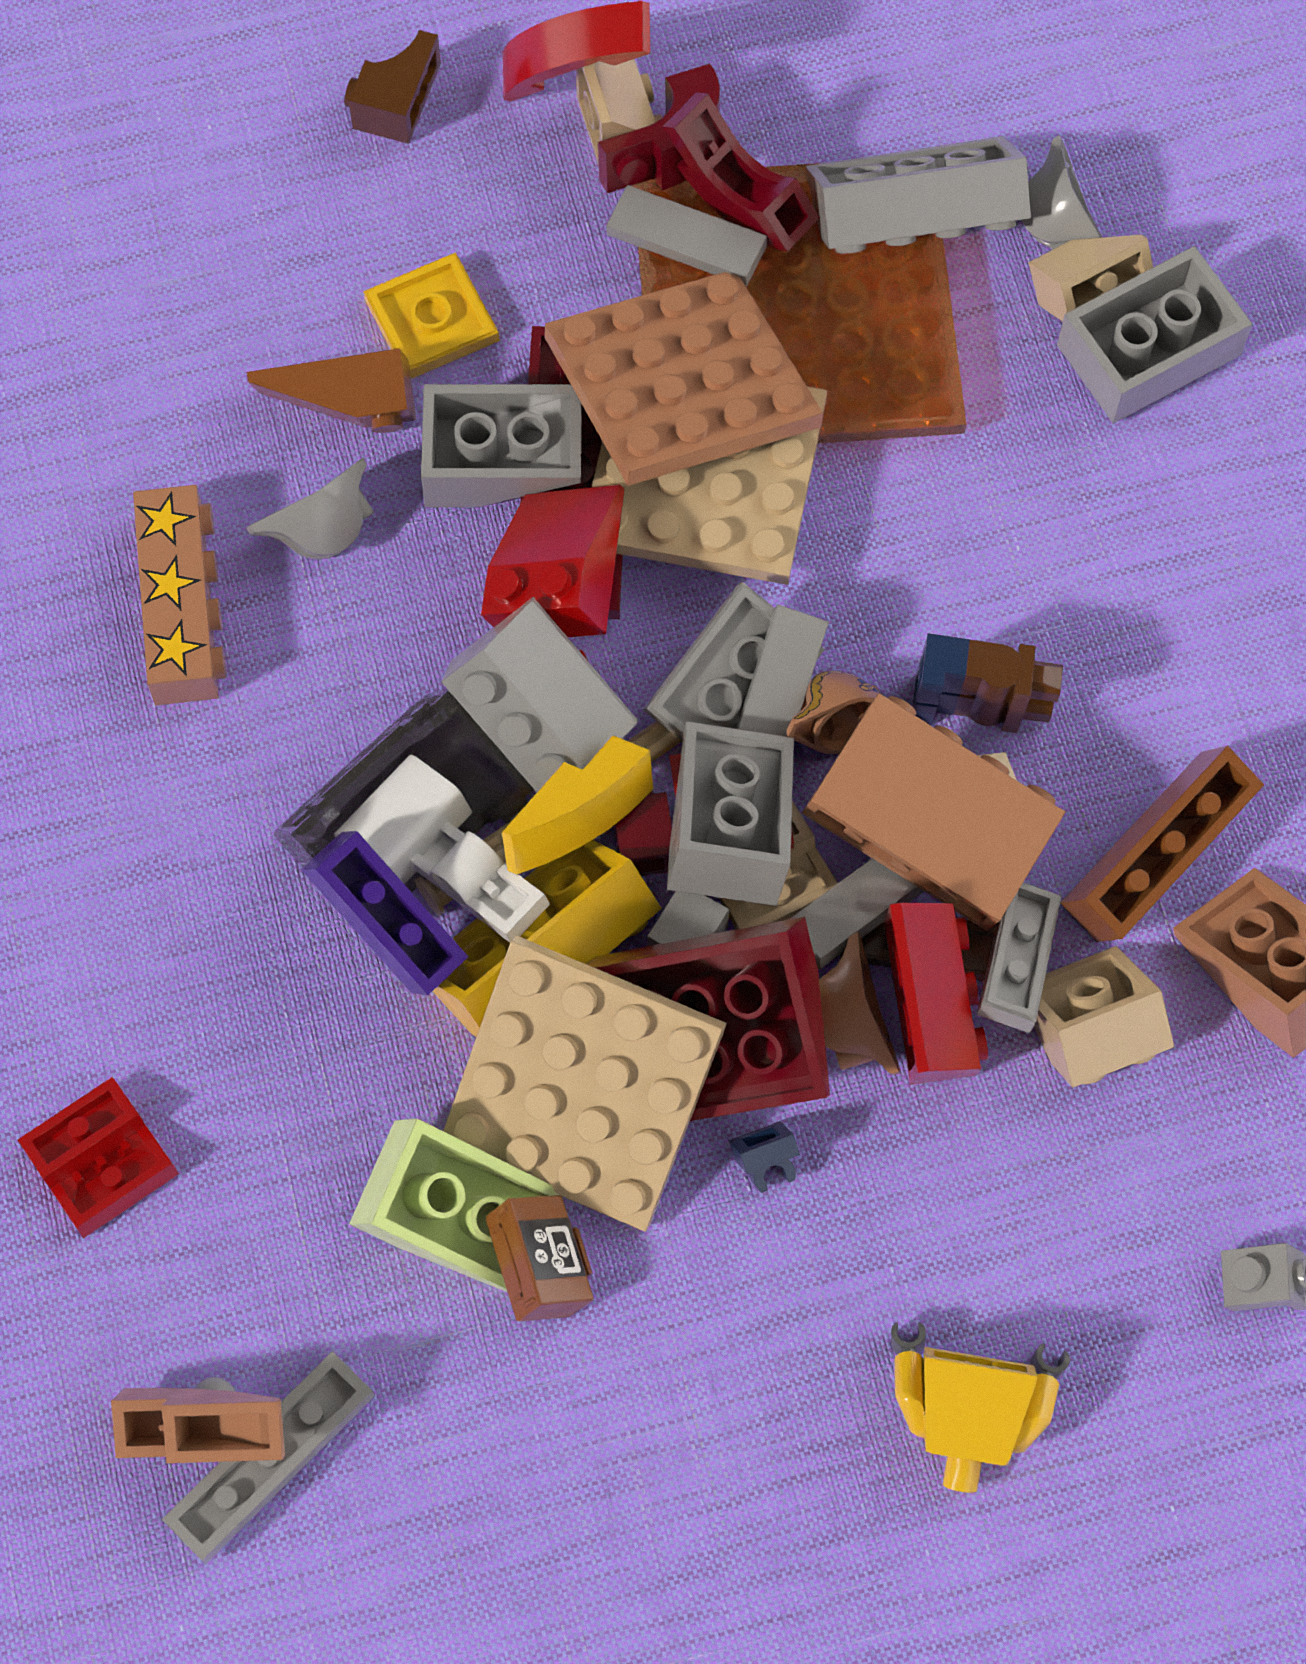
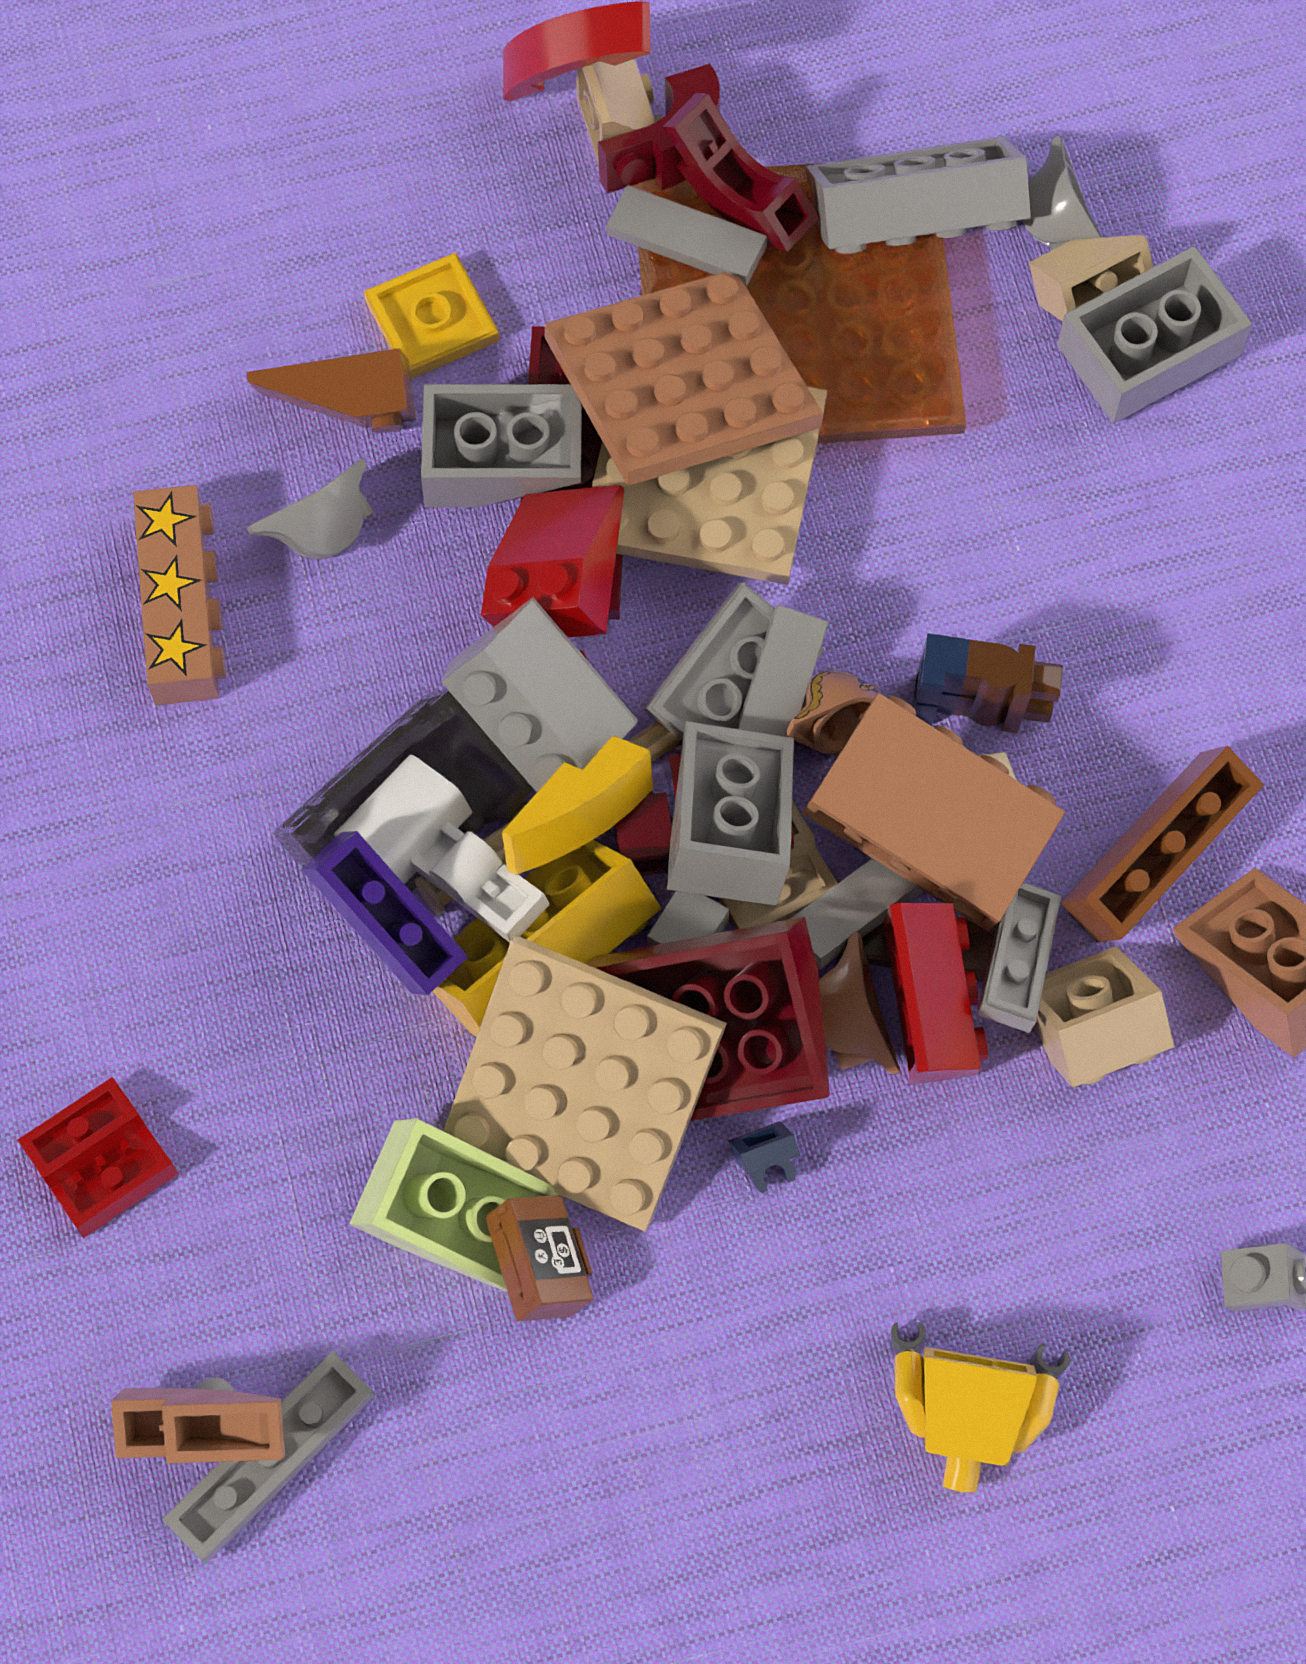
reddish brown arch [344,30,441,144] -> none

